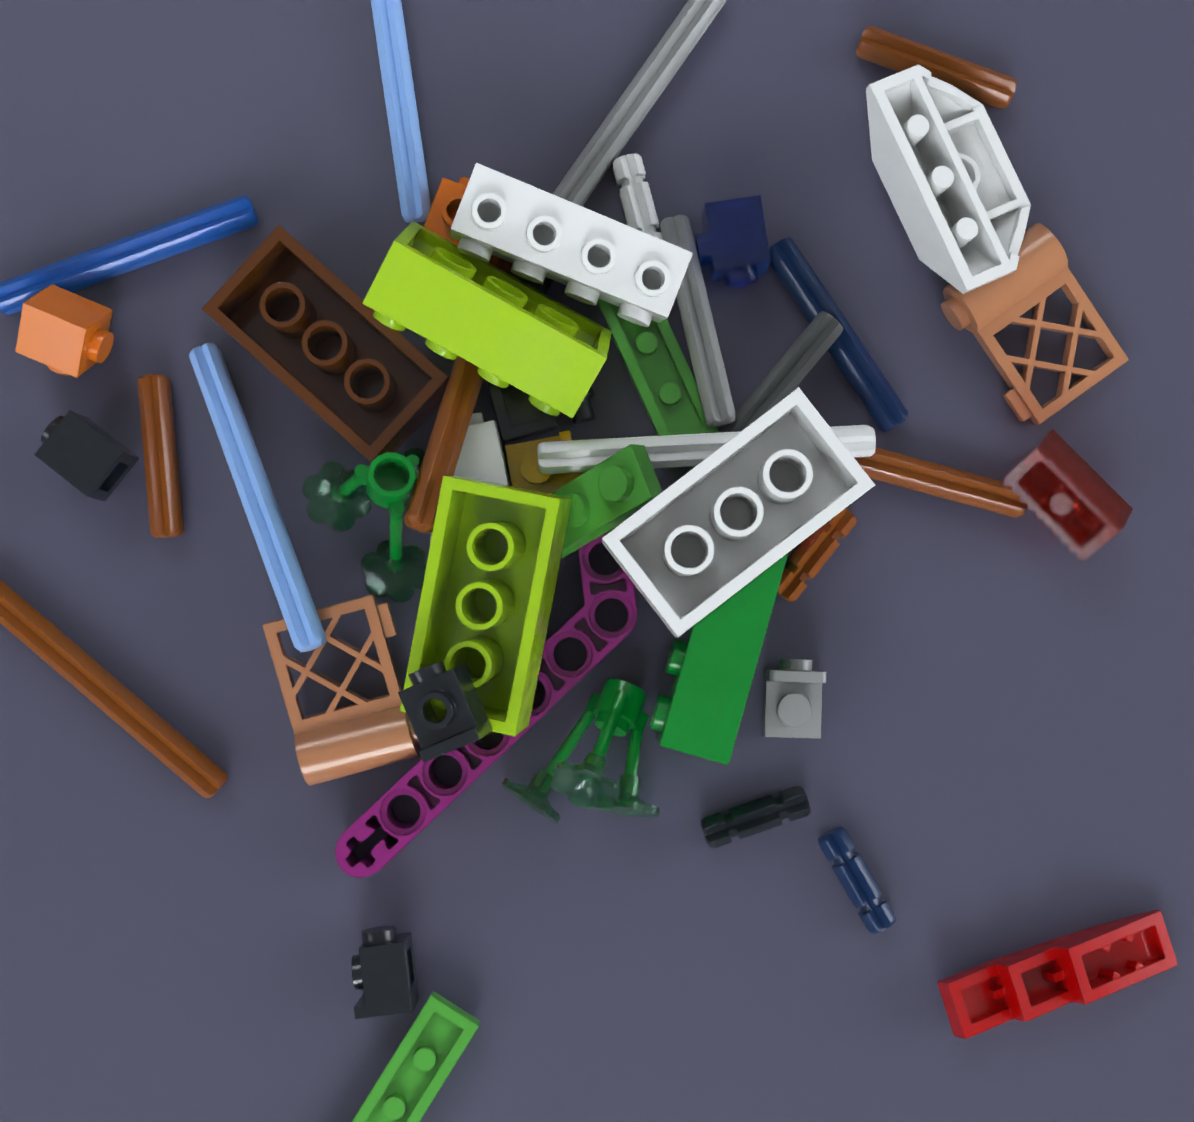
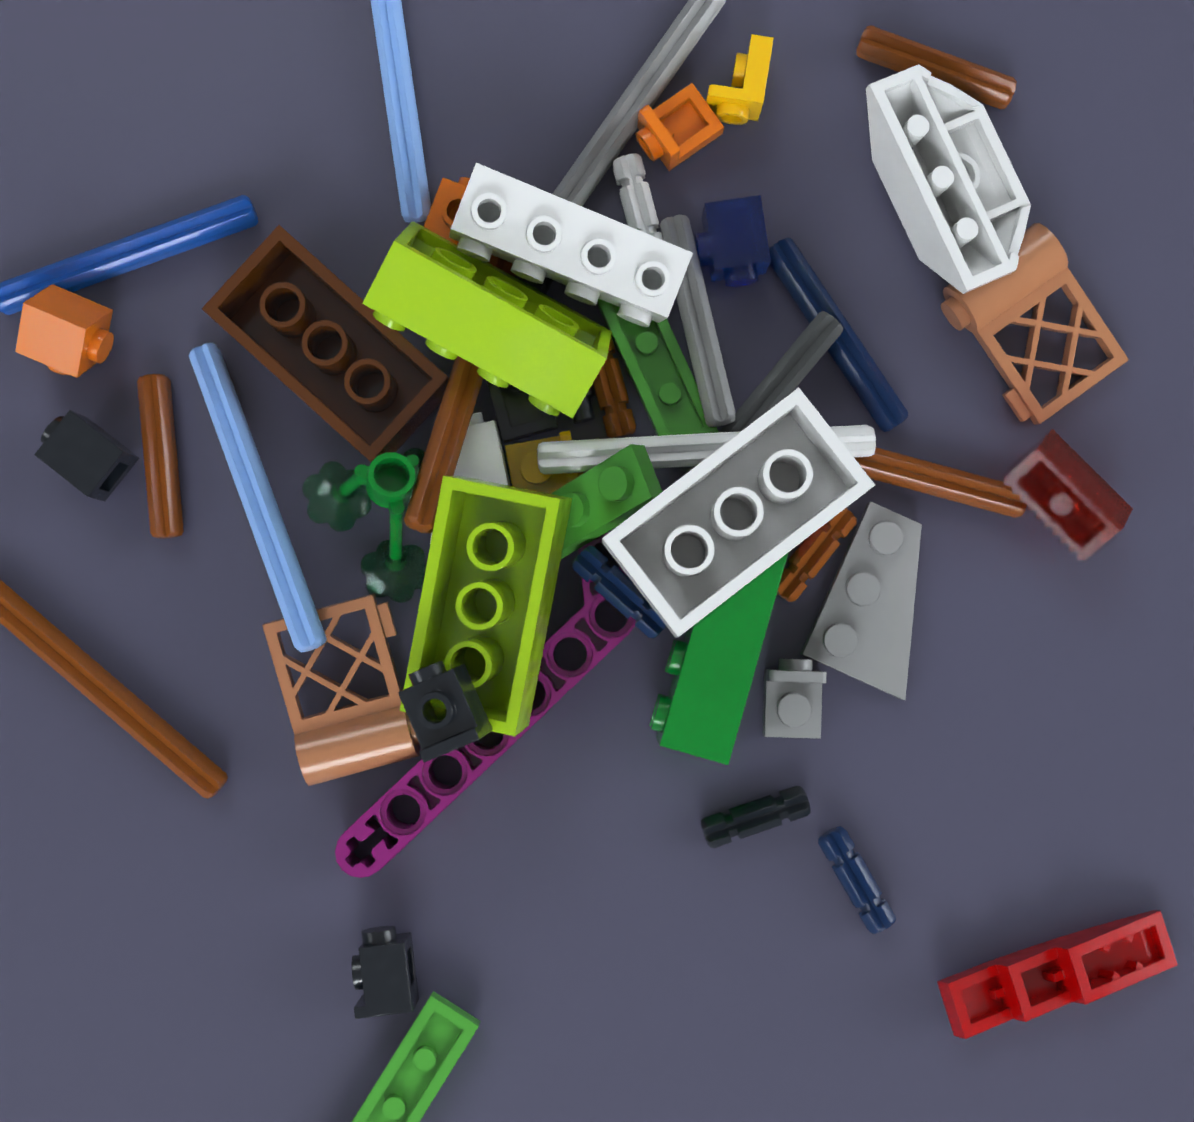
plant [501,678,660,824] -> none
none -> dark blue axle [572,545,666,639]
none -> dark orange axle [593,336,636,438]
none -> orange bracket [635,83,724,171]
none -> yellow bracket [706,34,774,125]
none -> light grey wing [800,502,922,700]

